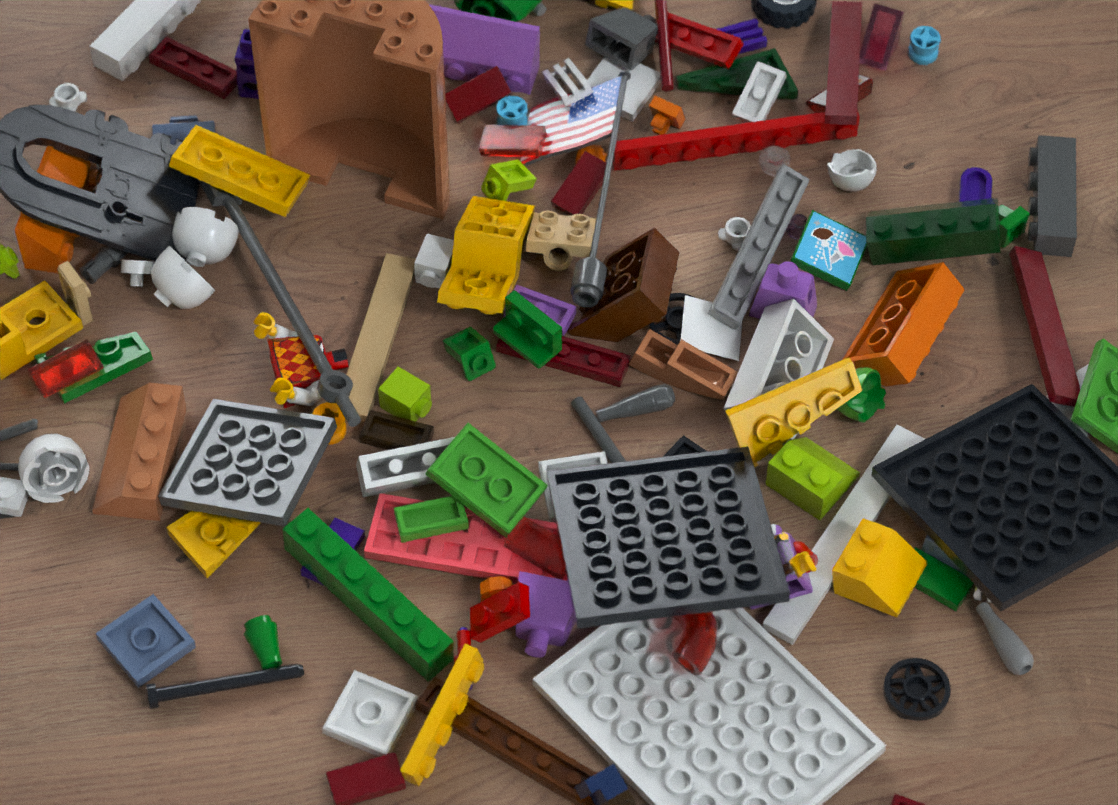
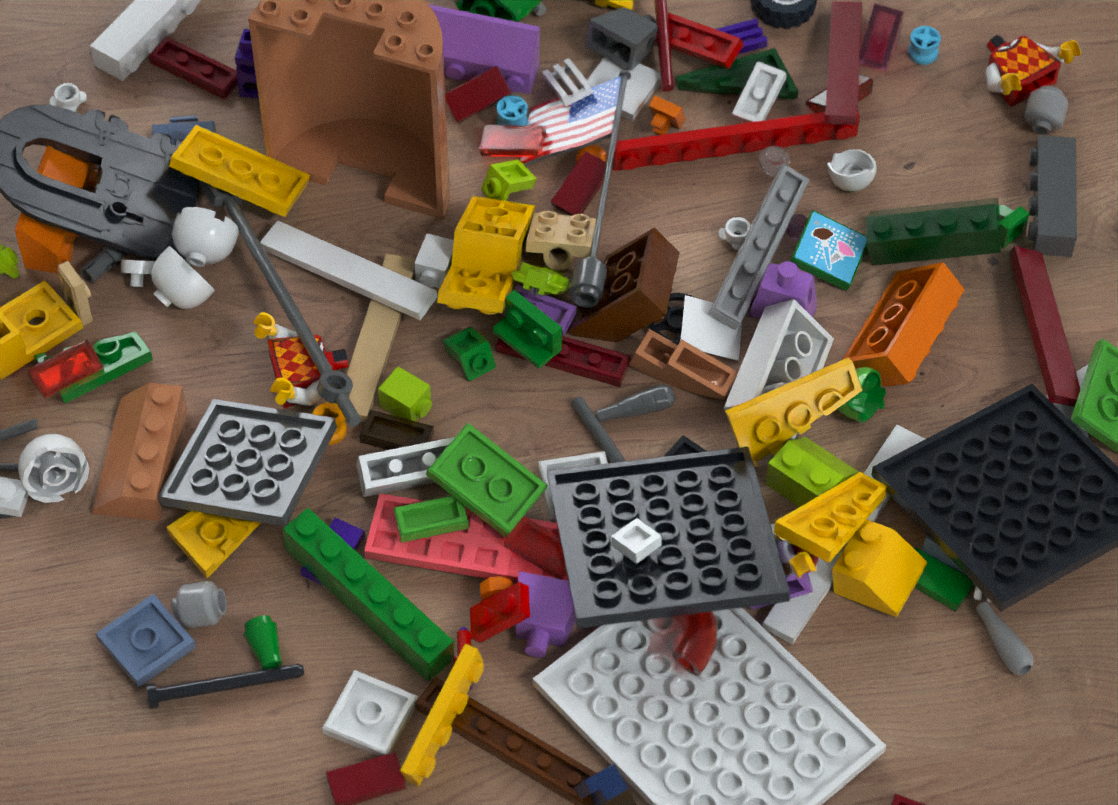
black wheel [883,658,951,721] -> none
dark purple tile [958,167,992,202] -> none
none -> light grey head [172,581,227,629]
none -> white tile [260,220,438,320]
none -> lime piece [512,262,571,296]
none -> white plate [611,518,662,564]
none -> yellow wing [774,472,887,563]
none -> torso [986,35,1081,107]
none -> light grey head [1024,86,1068,134]

